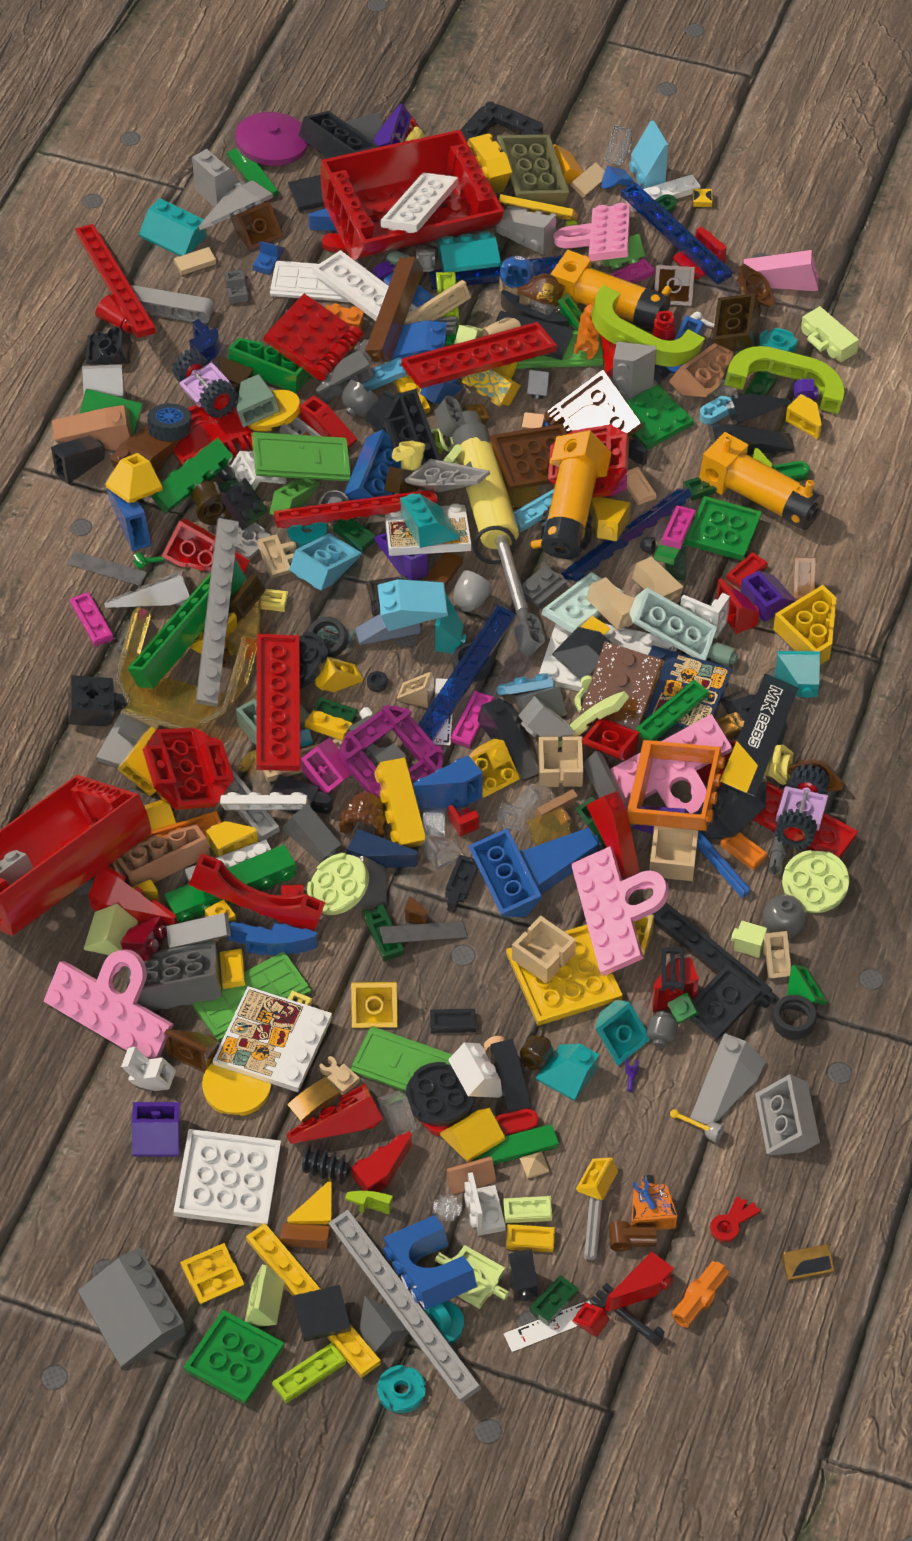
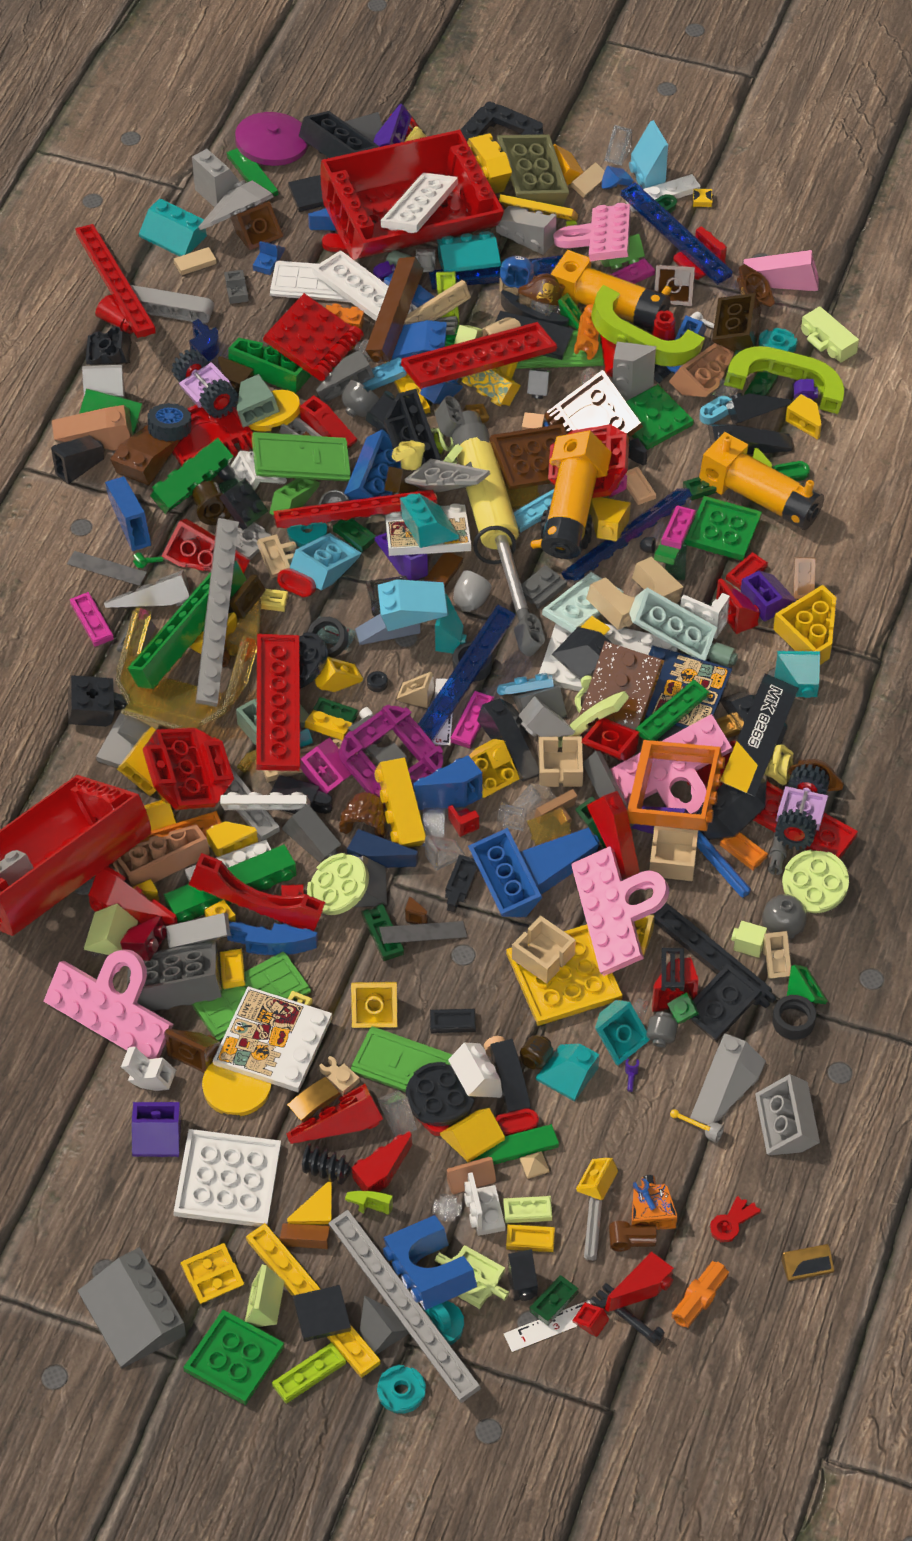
yellow slope [105,453,162,503] -> none
none -> red tile [277,568,316,597]

